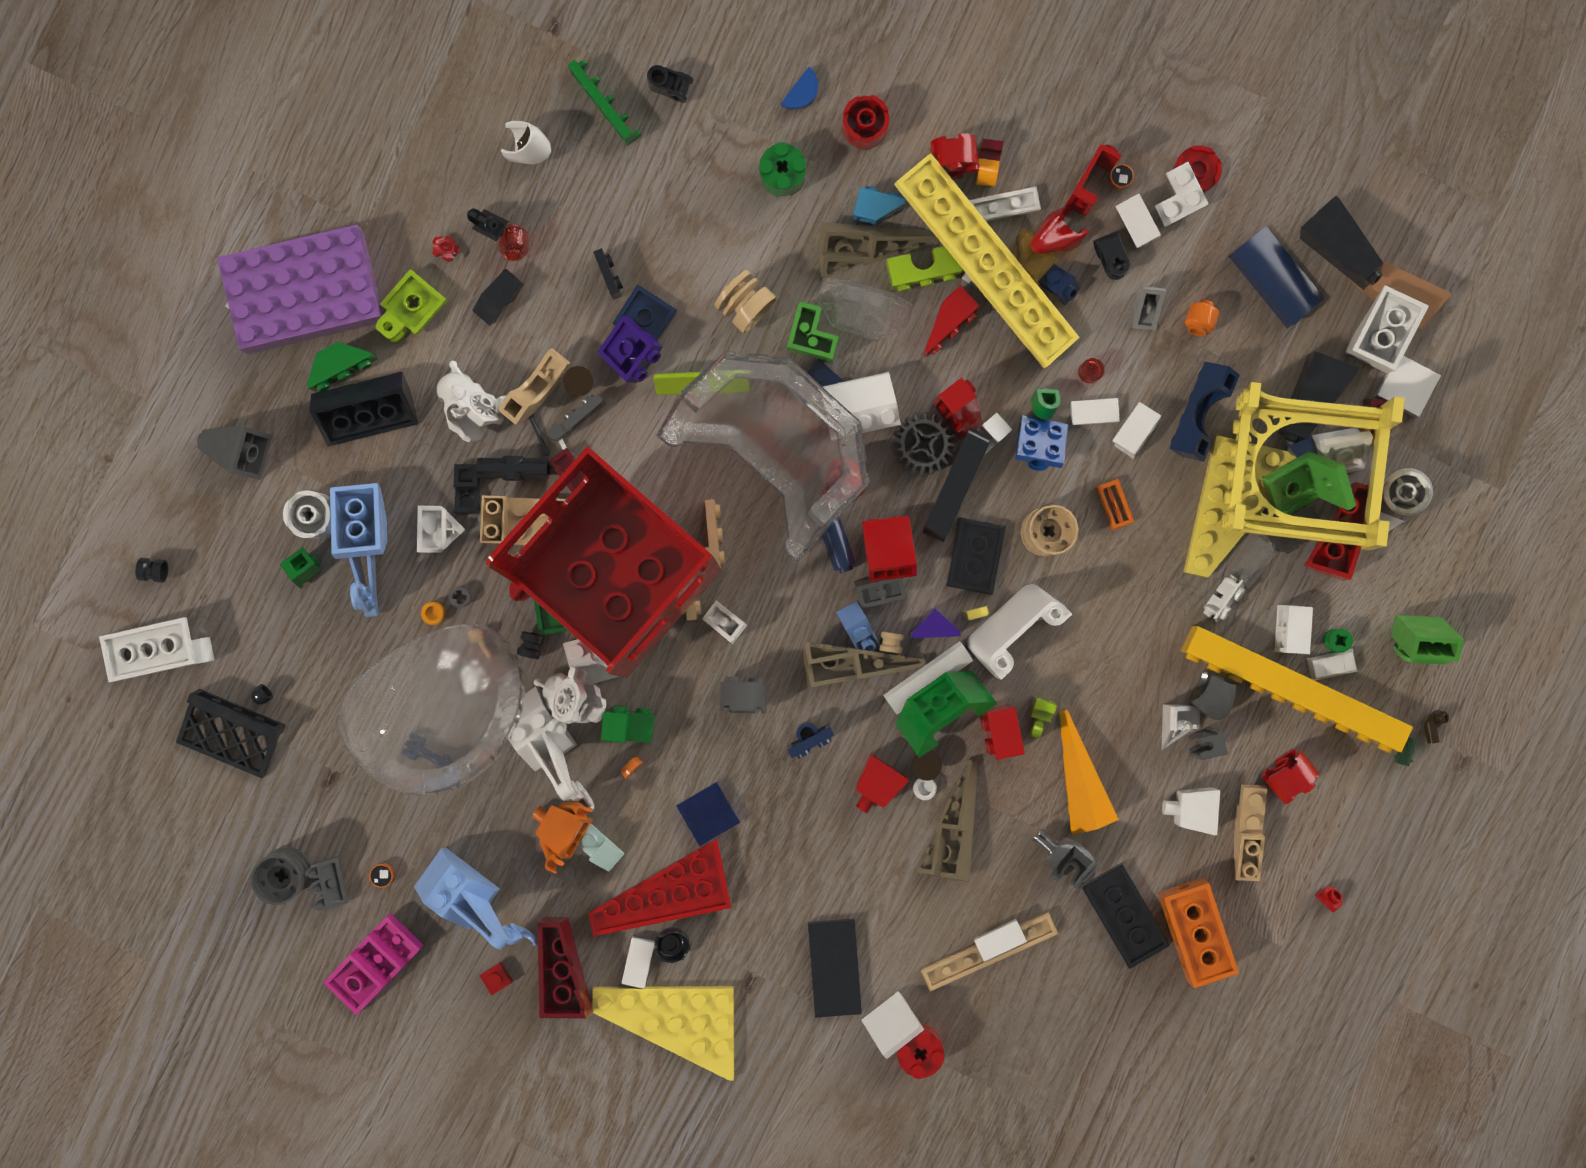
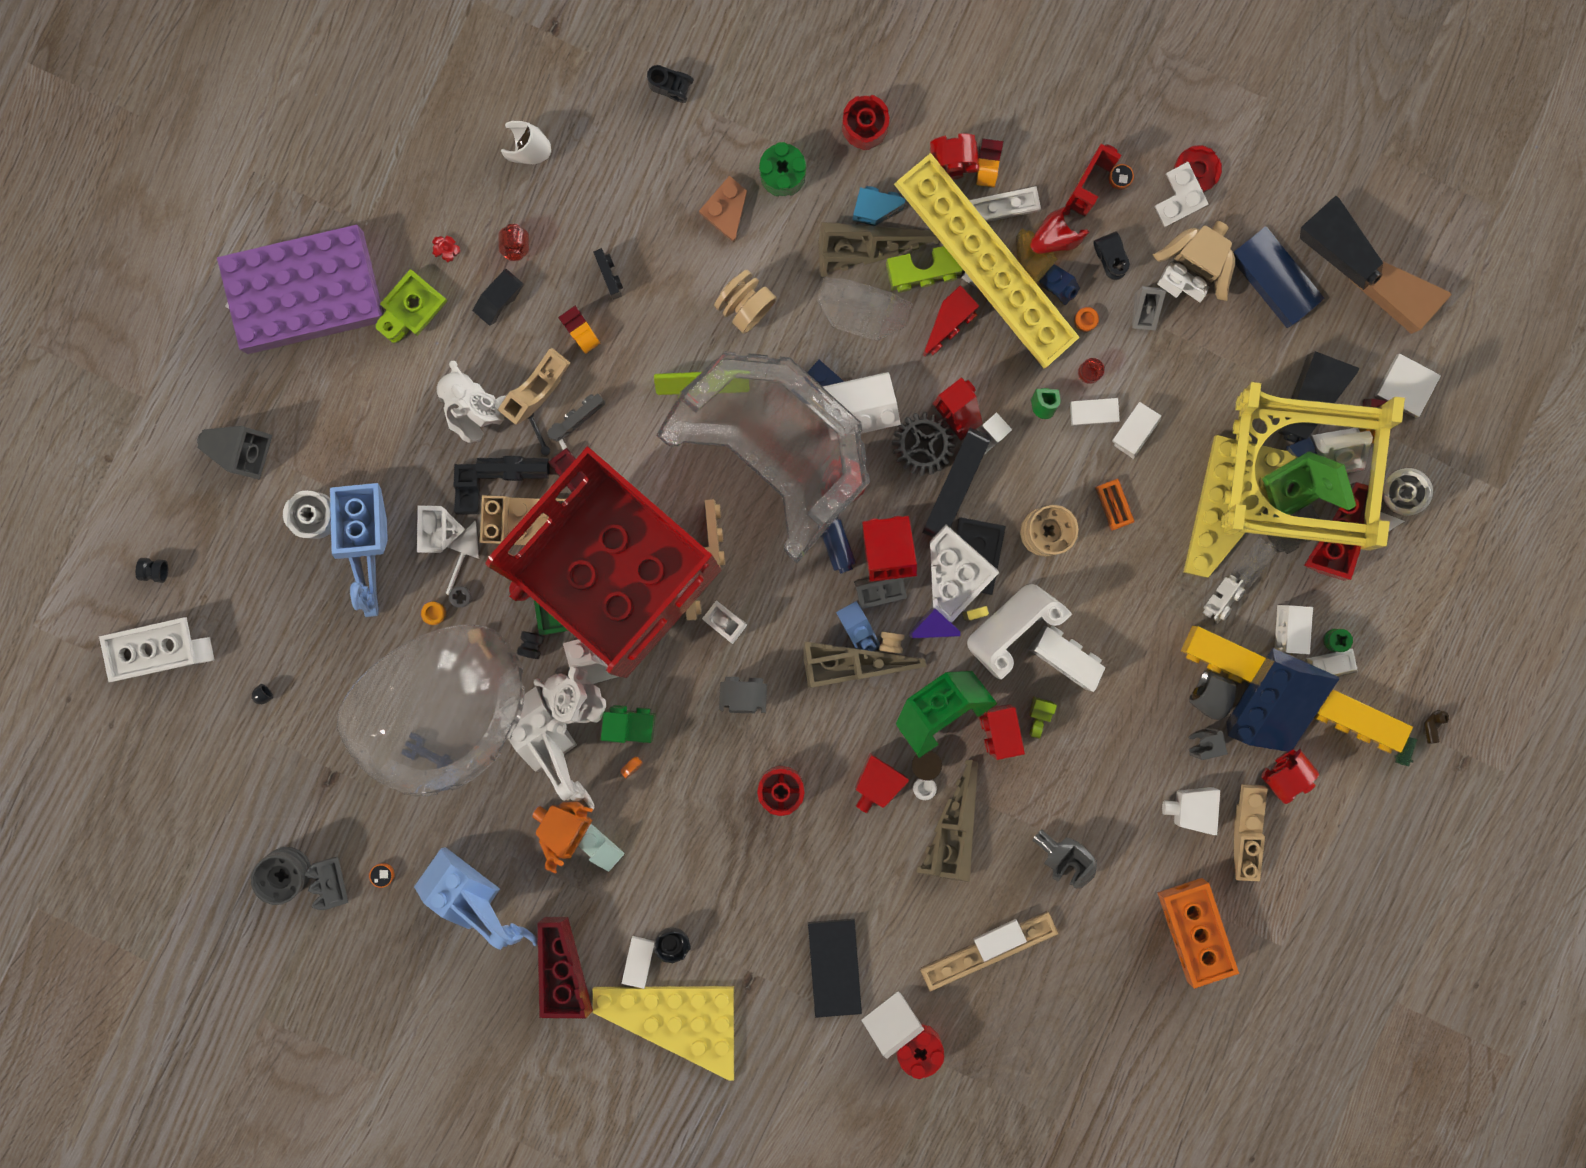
black fence [176,689,286,778] -> none
green brick [280,547,321,589] -> none
green slope [307,342,378,392] -> none
black slope [309,372,418,447] -> none
dark pink slope [323,913,424,1016] -> none
black hinge [467,208,509,242] -> none
red plate [479,961,513,996] -> none
dark brown piece [563,366,594,397] -> none
green hinge [568,59,642,146] -> none
red wing [588,838,732,937] -> none
dark purple plate [597,315,663,383] -> none
dark blue tile [612,284,677,341] -> none
clear blue tile [676,781,741,846] -> none
blue tile [781,67,818,110] -> none
bright green brick [787,301,839,363] -> none
dark blue plate [787,722,834,759] -> none
white tile [883,641,973,714] -> none
blue plate [1015,415,1068,471] -> none
light orange wedge [1059,709,1119,835] -> none
black tile [1082,863,1170,969] -> none
white hinge [1115,194,1161,249] -> none
white slope [1162,704,1200,750] -> none
dark blue arch [1169,362,1239,462] -> none
orange head [1184,299,1219,337] -> none
red plate [1315,886,1343,912] -> none
white slope [1345,285,1429,373] -> none
bright green brick [1391,615,1464,665] -> none
none -> white piece [446,520,479,595]
none -> leg [558,305,601,354]
none -> nougat wing [699,176,747,242]
none -> red brick [757,765,805,816]
none -> white plate [930,525,999,623]
none -> white slope [1028,625,1105,692]
none -> orange tile [1074,307,1099,332]
none -> tan torso [1153,221,1235,301]
none -> white plate [1157,261,1209,302]
none -> dark blue slope [1226,648,1339,752]

